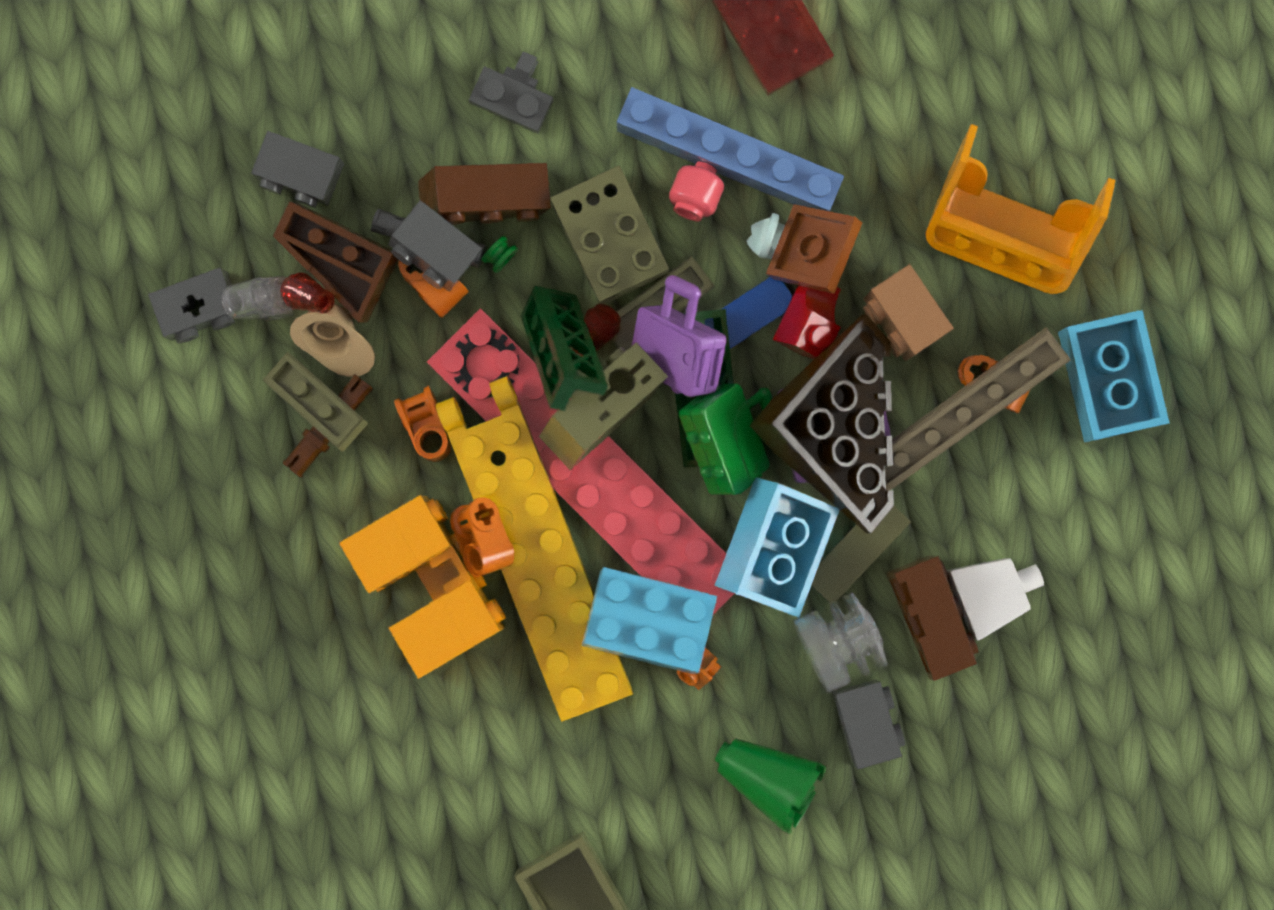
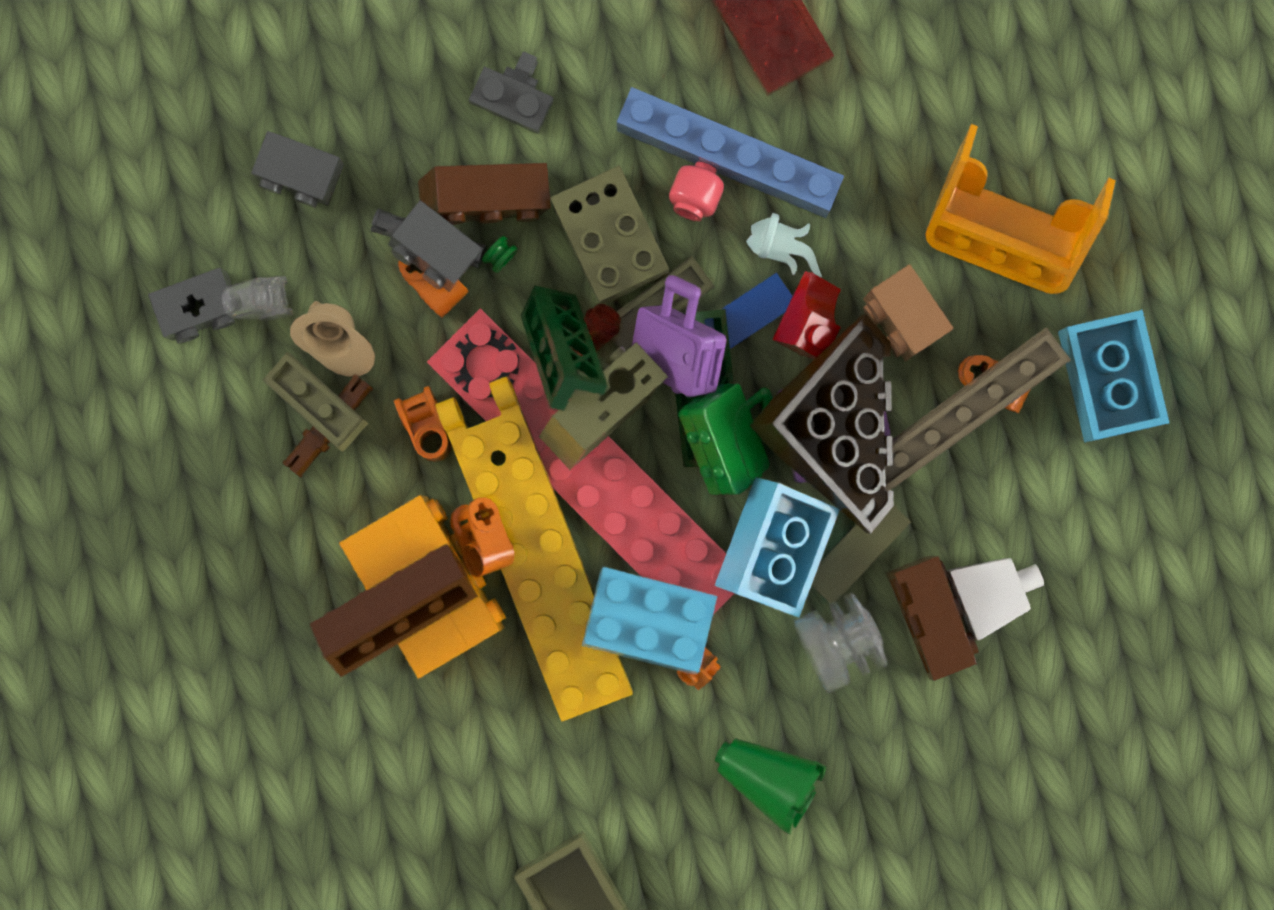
reddish brown wedge [273,201,398,323] -> none
clear red cone [281,272,335,314] -> none
dark orange tile [766,204,862,294] -> none
dark grey brick [833,680,906,770] -> none
none -> reddish brown brick [310,543,478,677]

